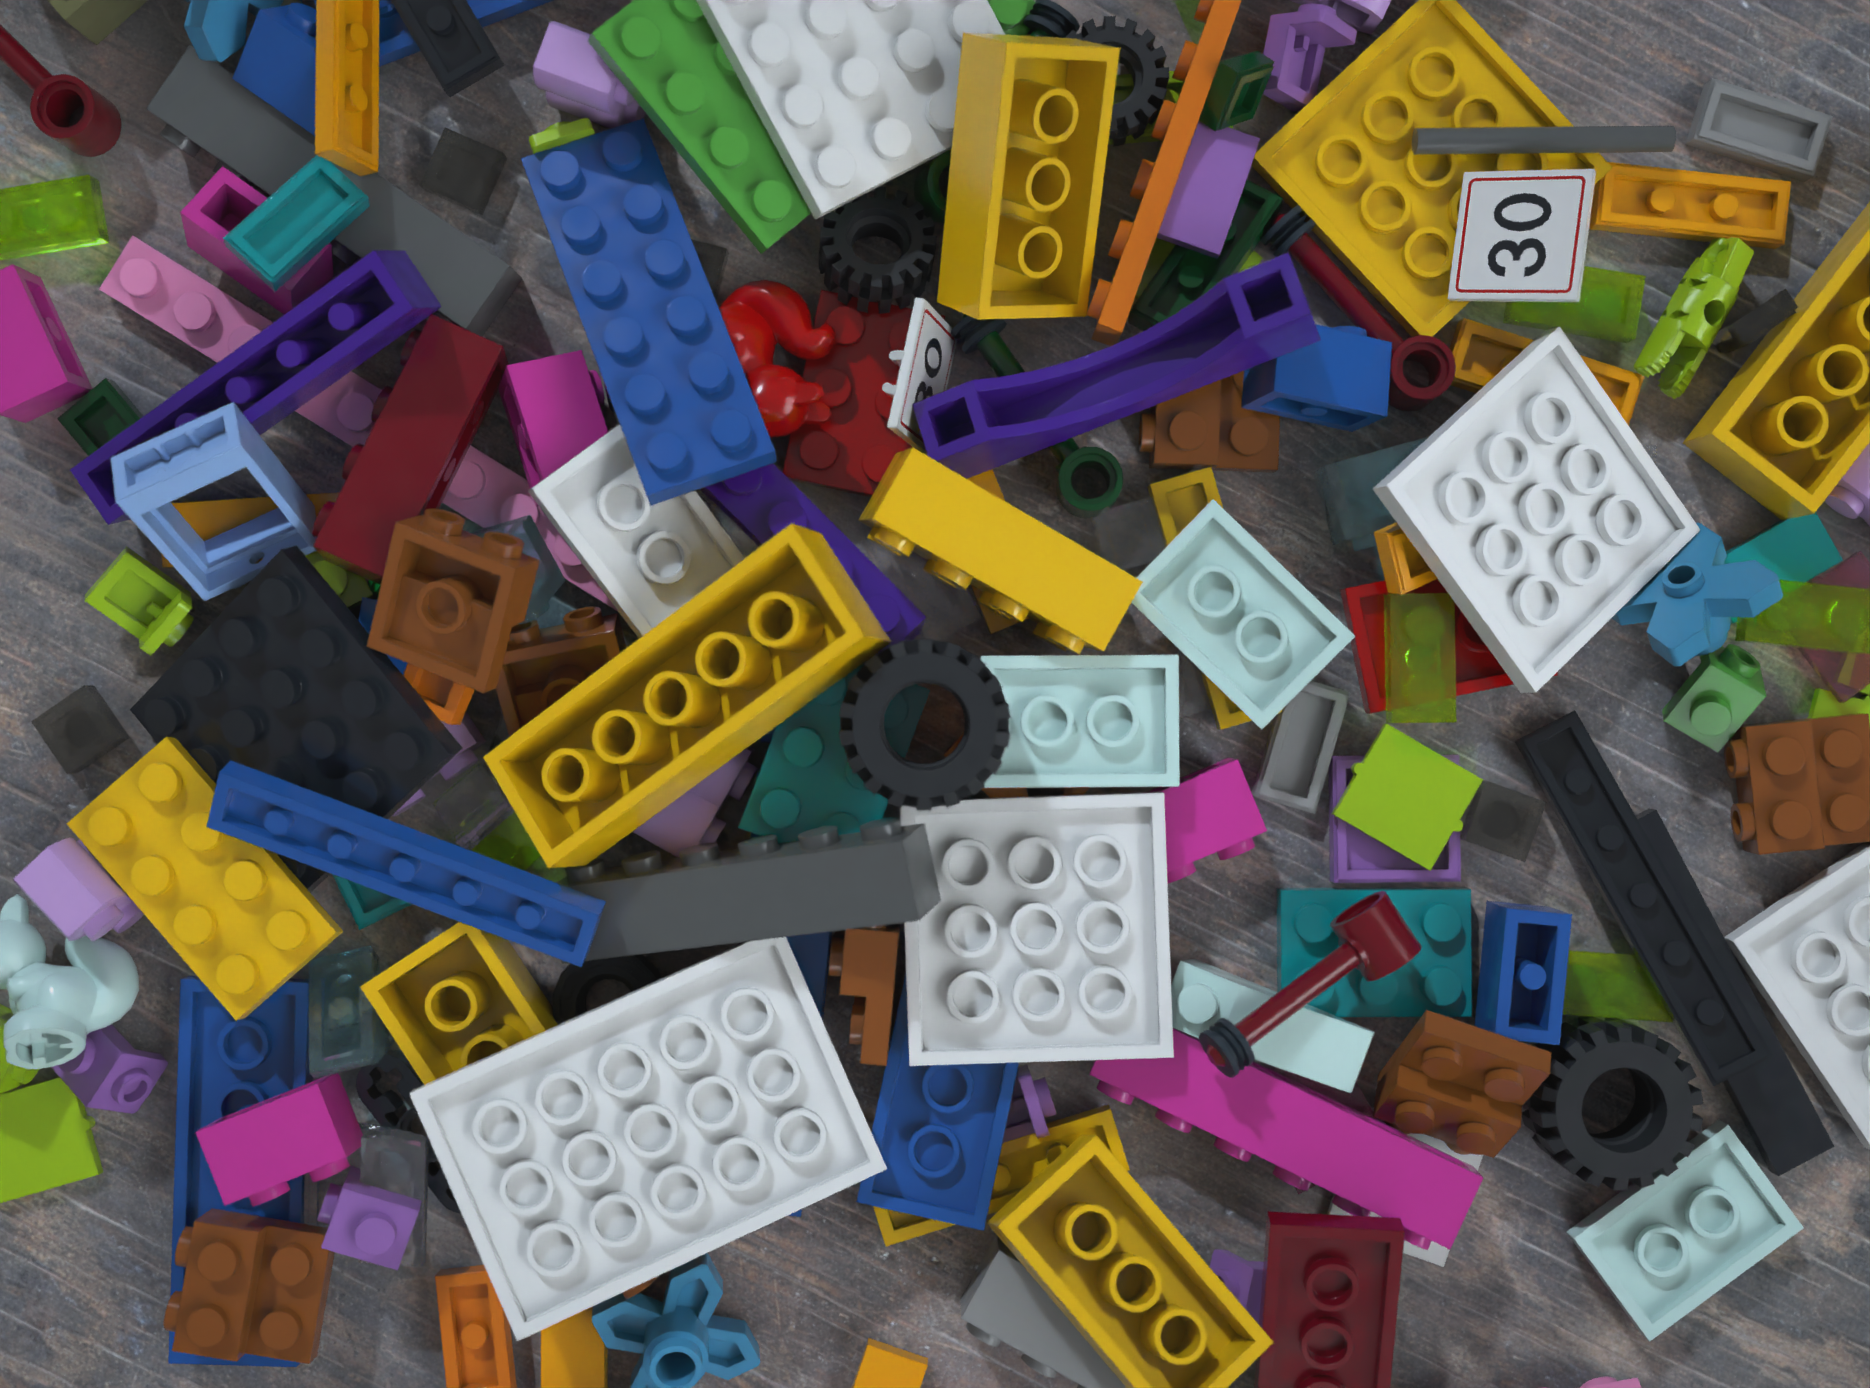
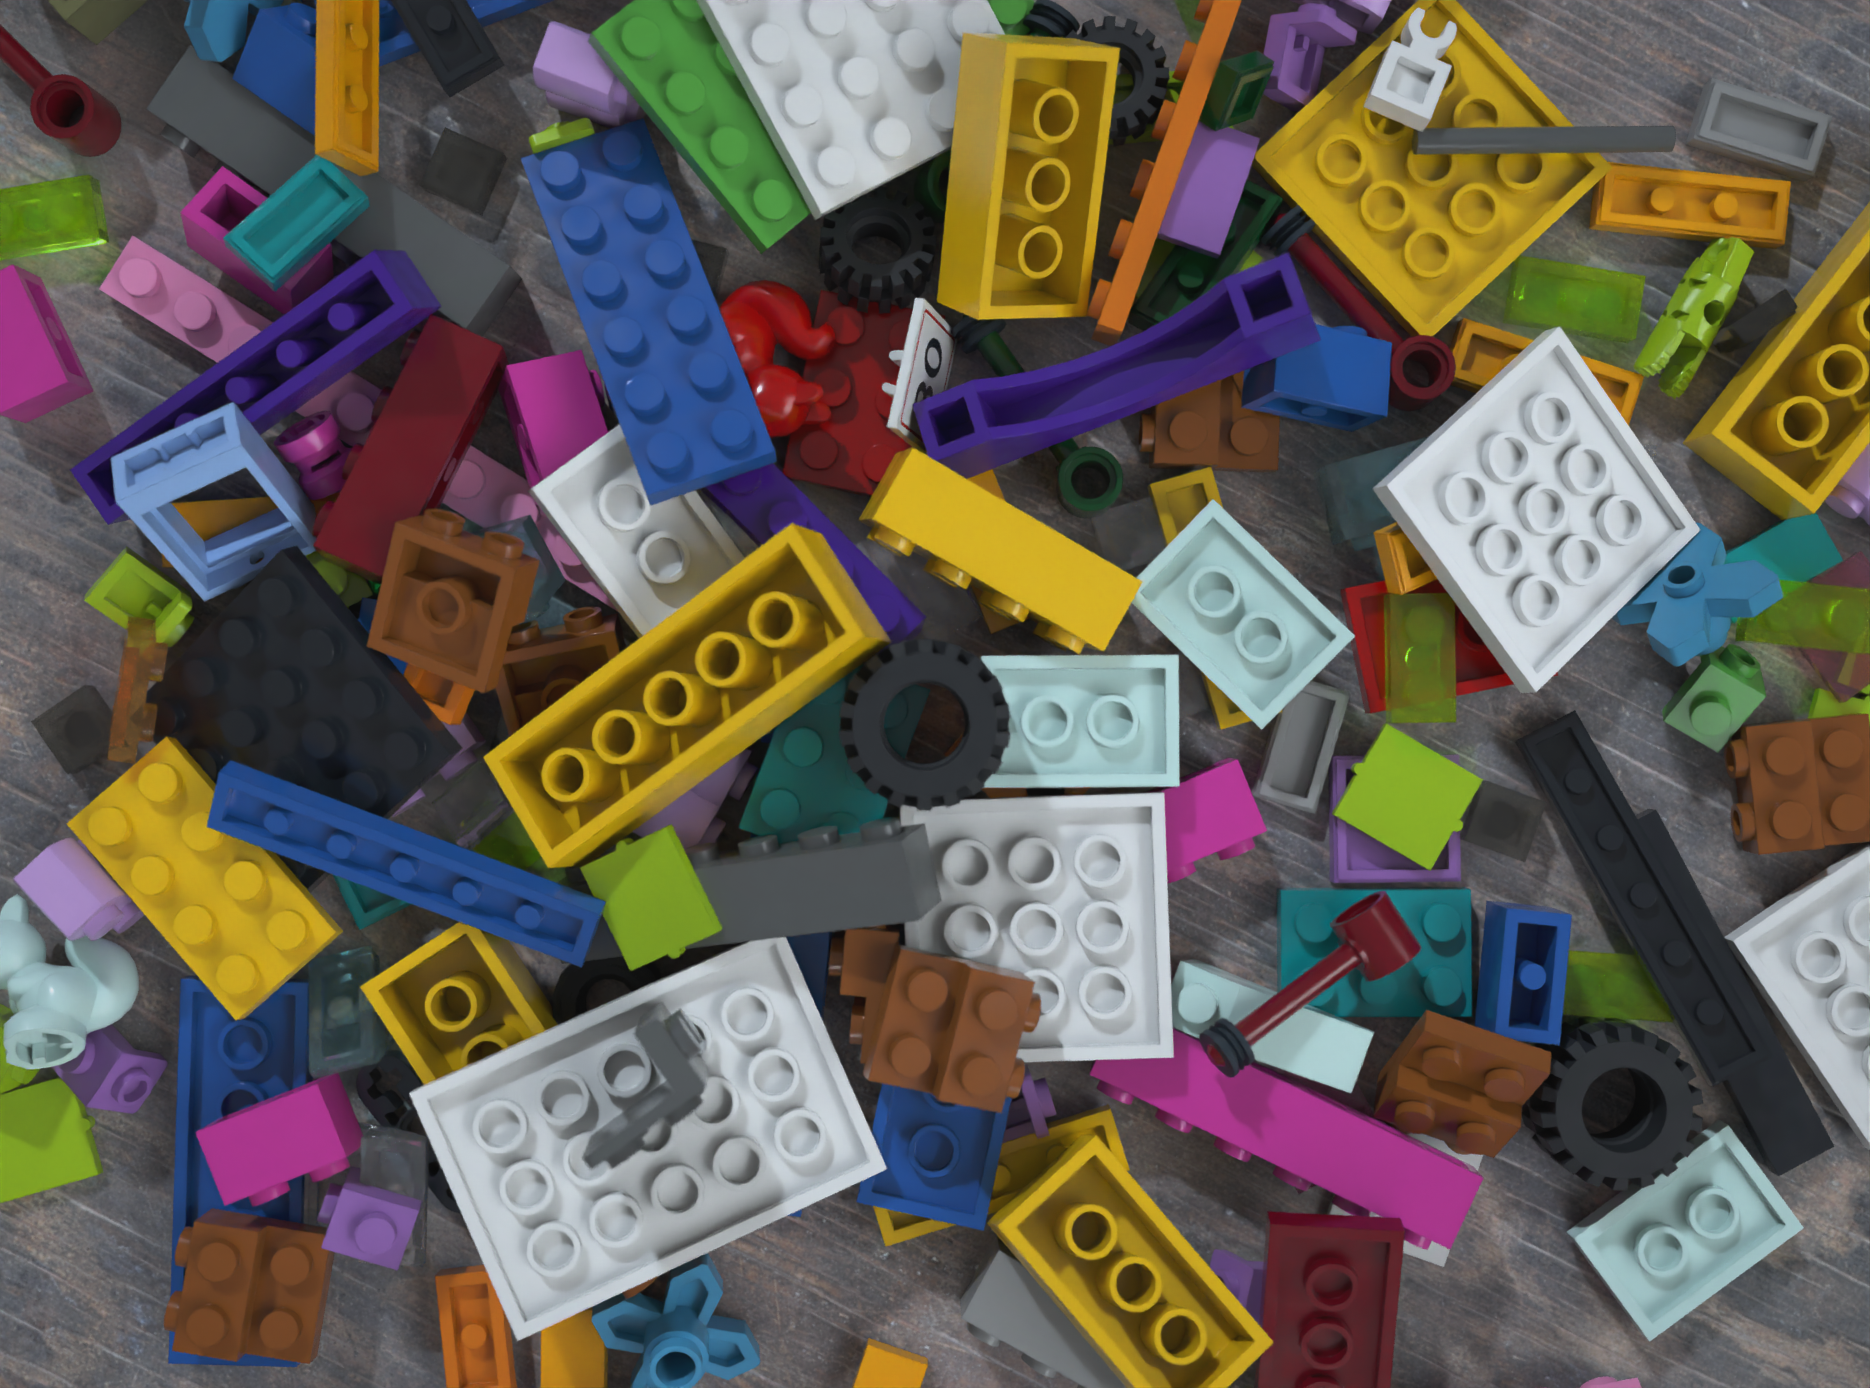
dark green tile [57,378,143,456] -> none
white piece [1448,169,1596,302] -> none
none -> clear orange plate [107,616,168,764]
none -> dark pink wheel [274,411,352,500]
none -> lime piece [580,824,723,971]
none -> dark grey bracket [582,1002,708,1170]
none -> dark orange plate [863,944,1041,1113]
none -> white plate [1363,7,1457,132]

